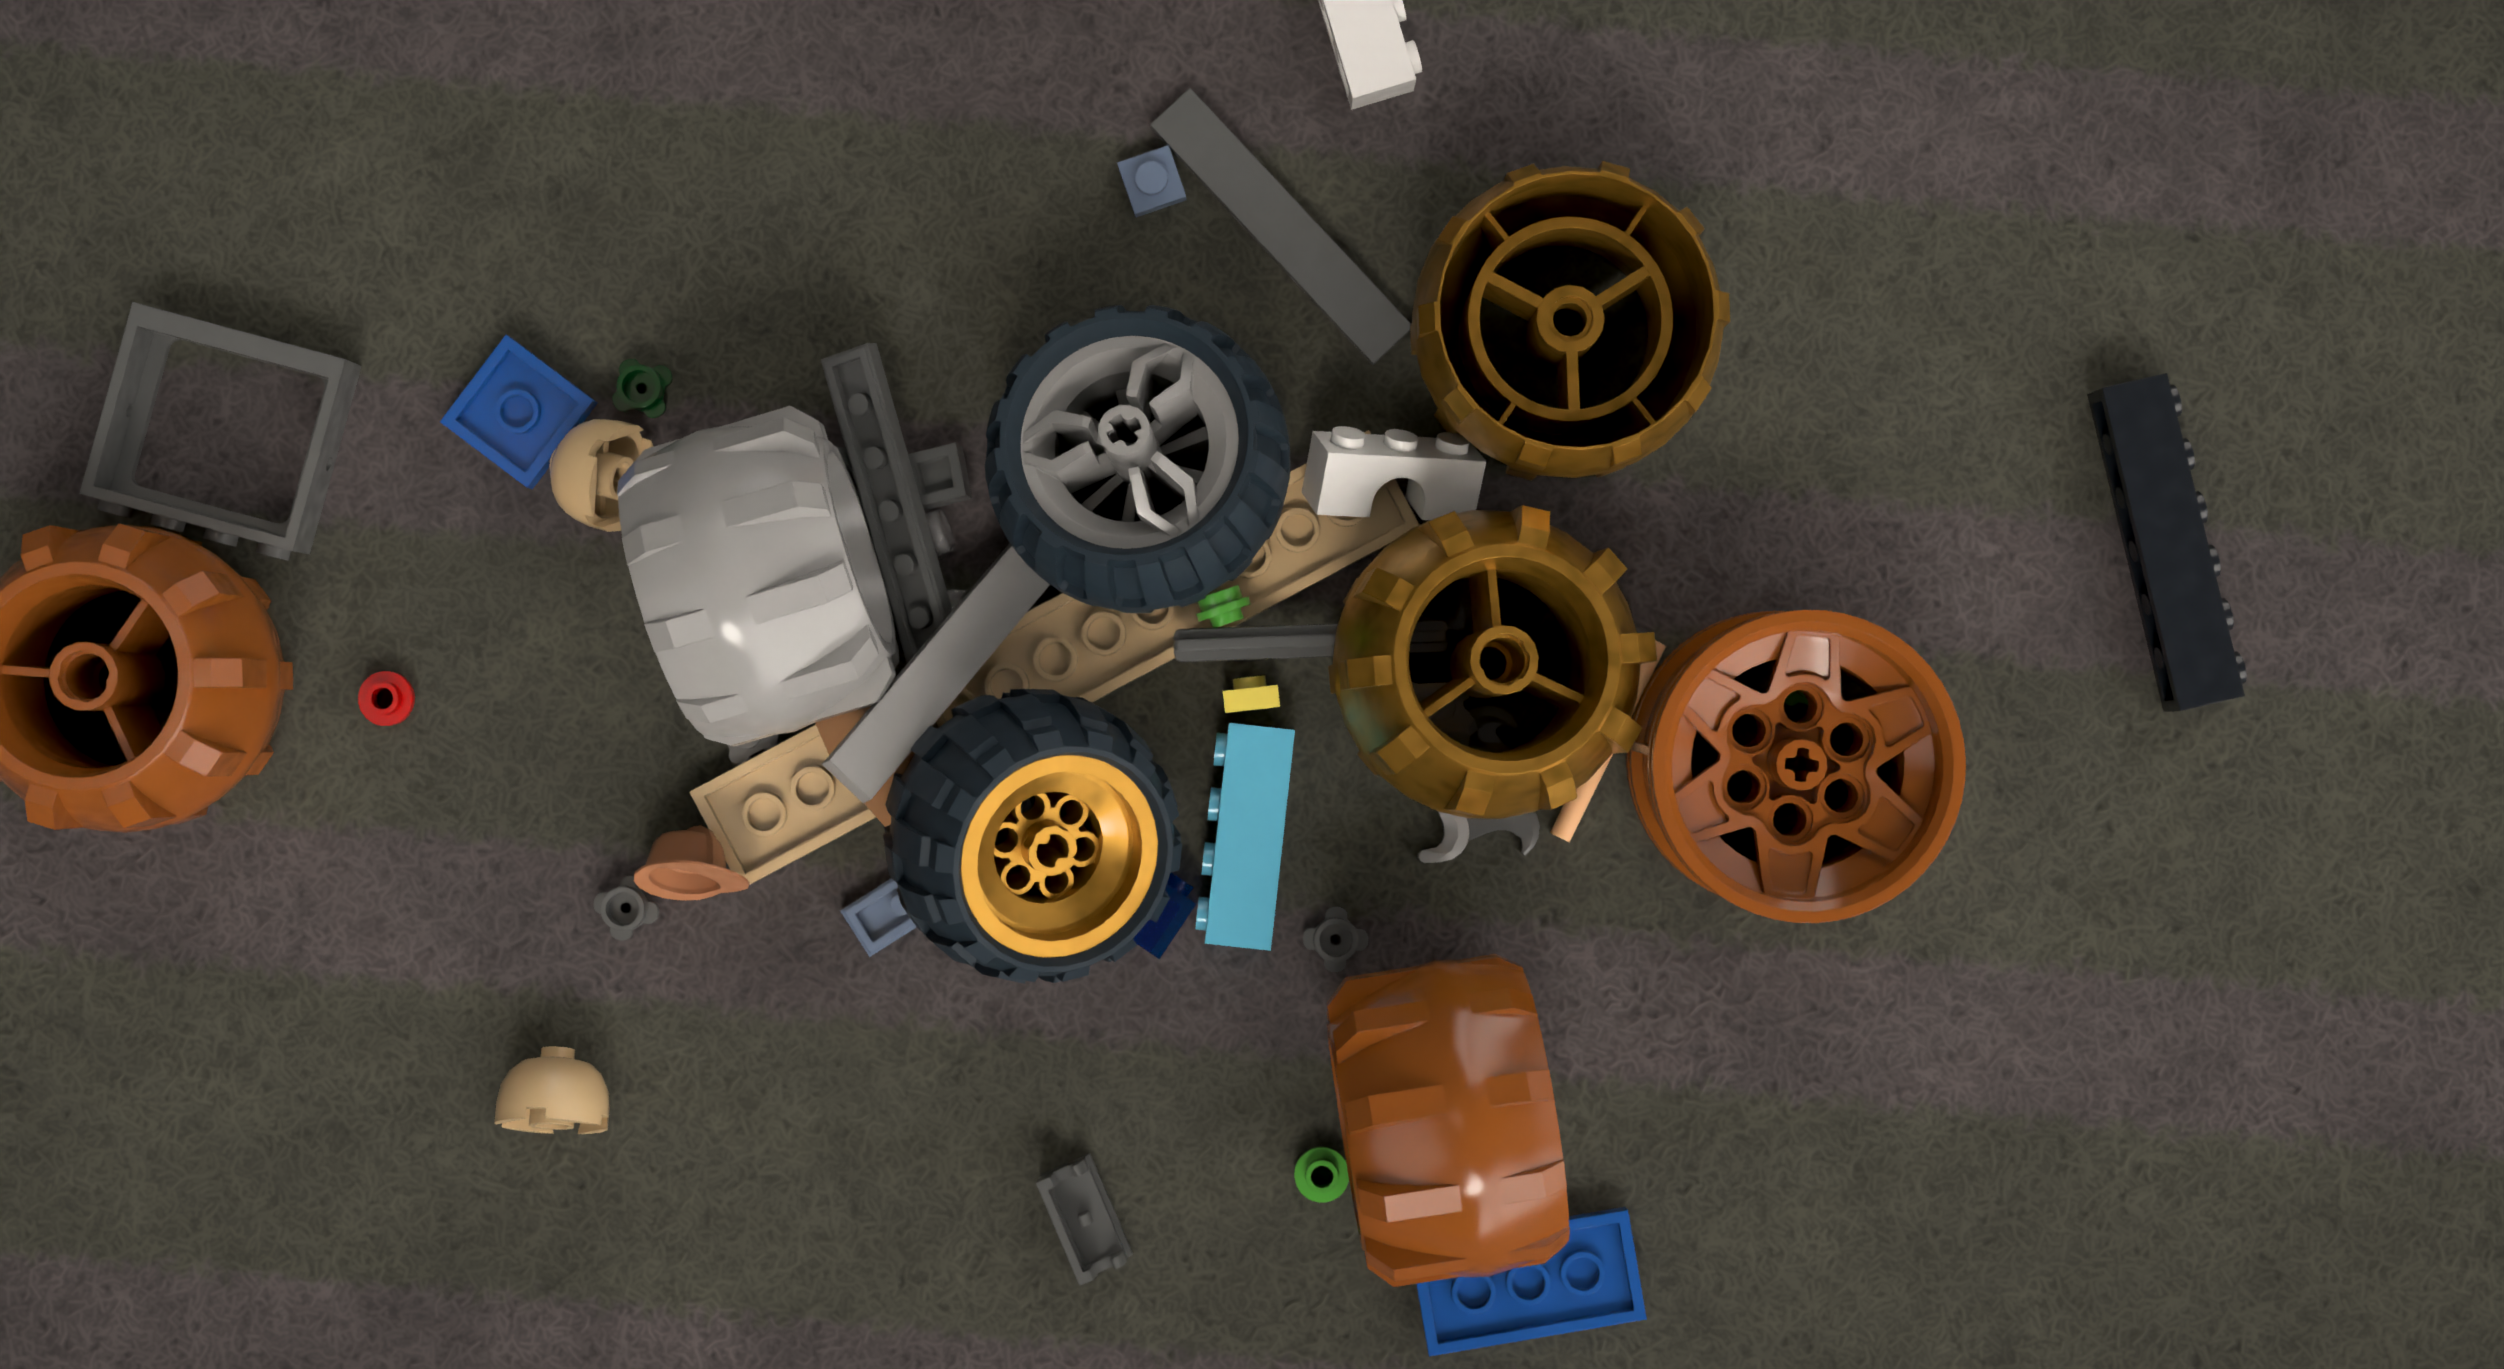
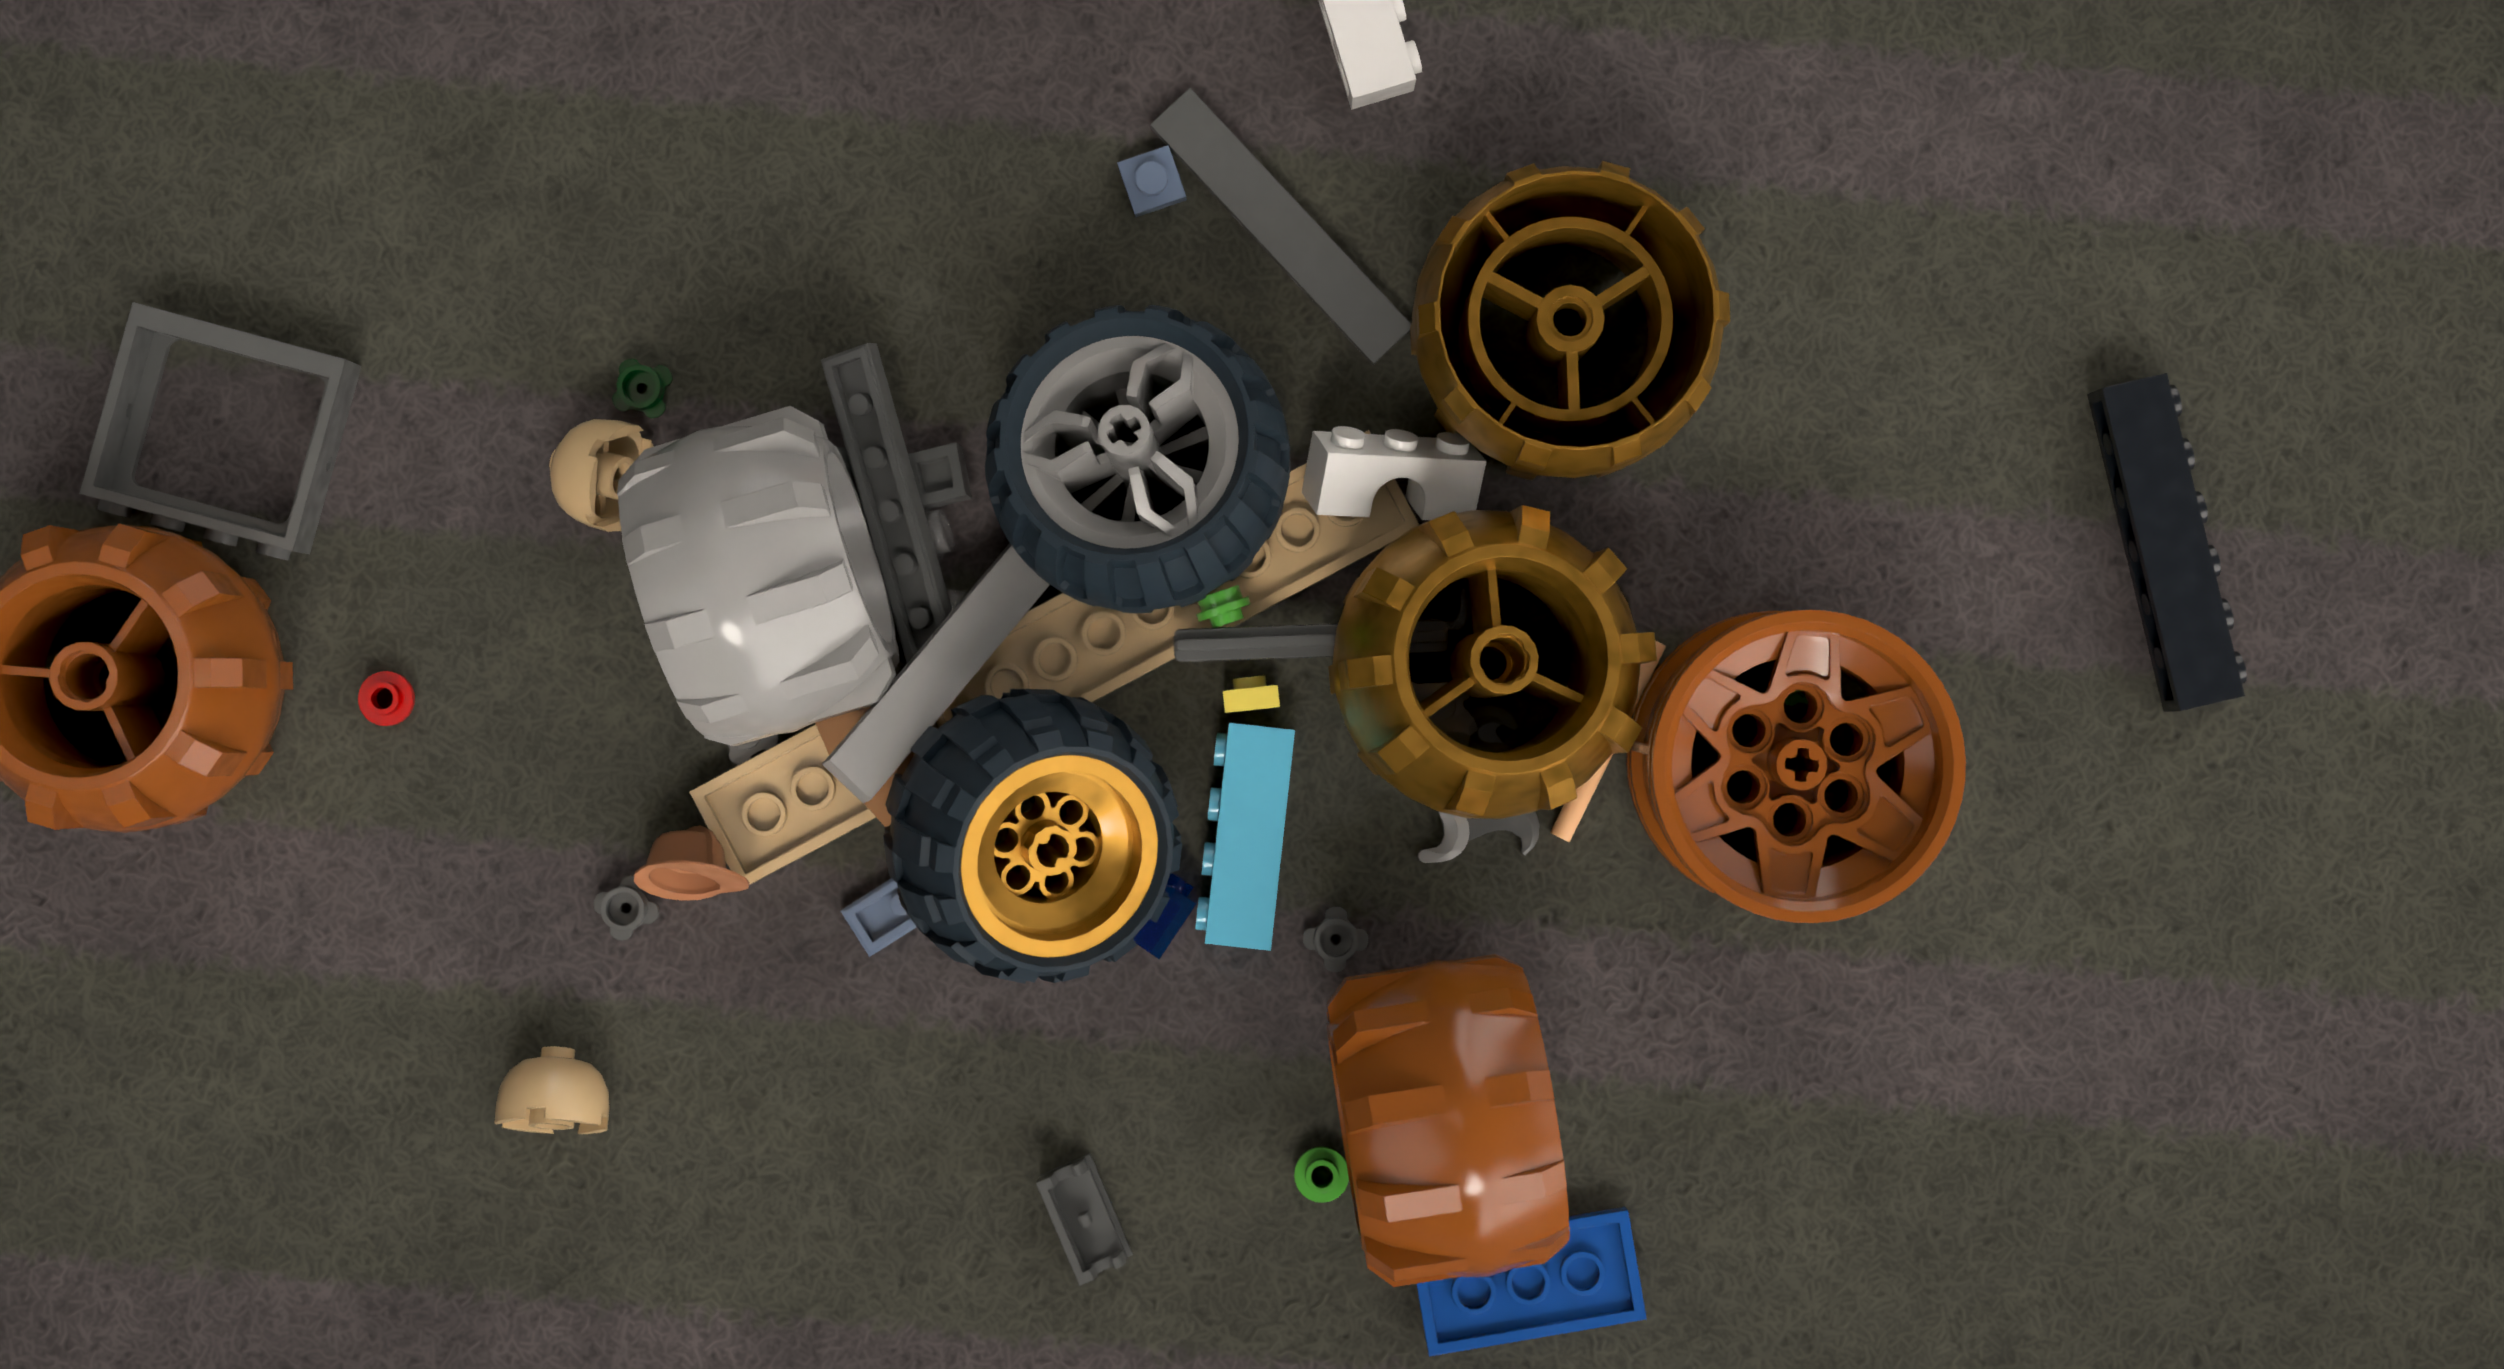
blue plate [440,335,598,490] -> none

